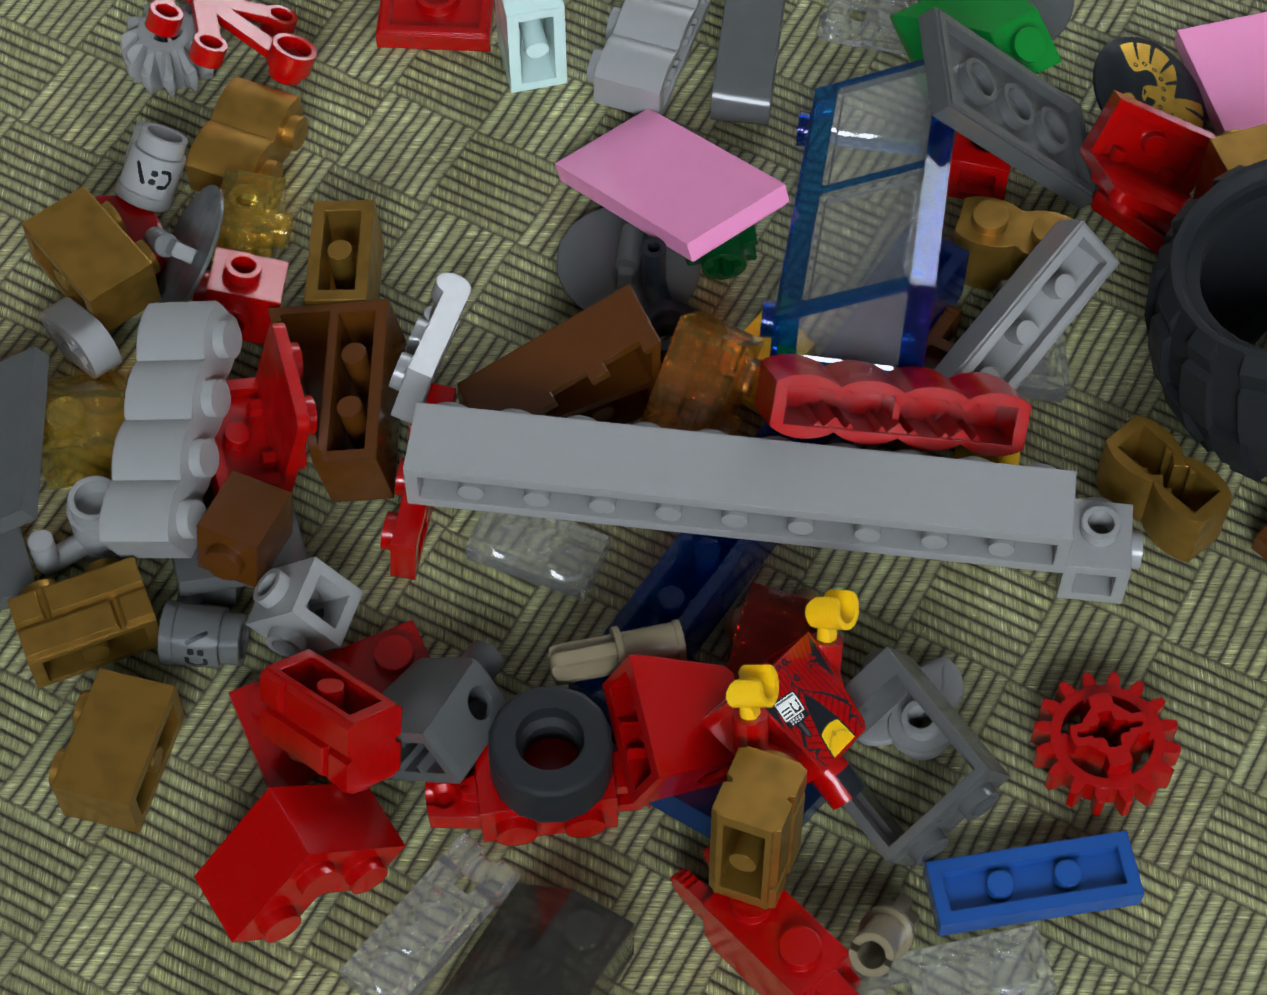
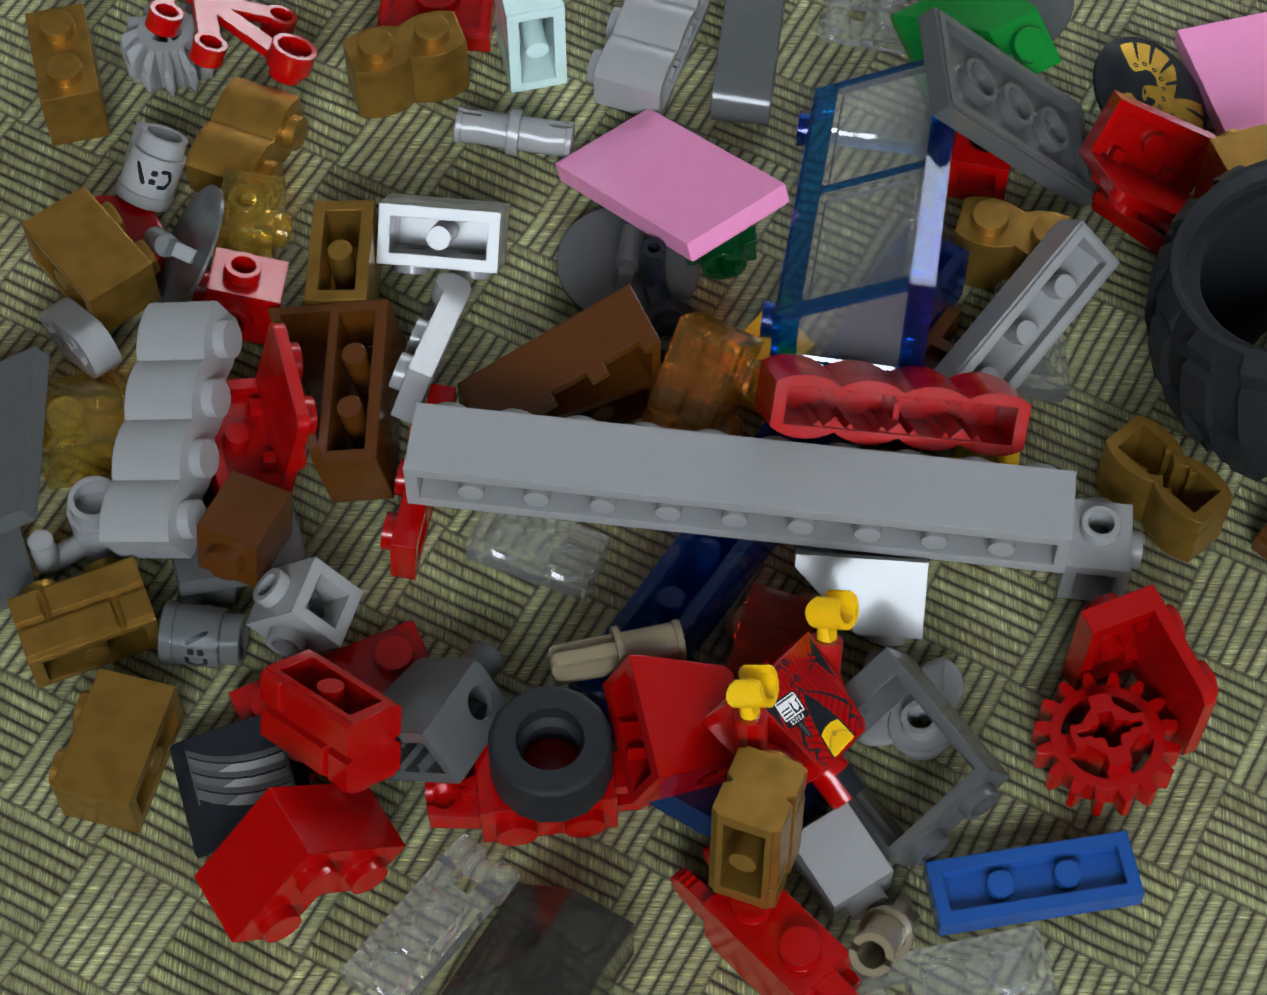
none -> pearl gold brick [25,3,111,146]
none -> black sticker [170,715,311,858]
none -> pearl gold brick [343,11,470,118]
none -> brick [376,193,510,280]
none -> light grey pin [454,105,575,158]
none -> light grey brick [794,802,894,924]
none -> slope [795,545,929,646]
none -> red bracket [1062,584,1218,755]

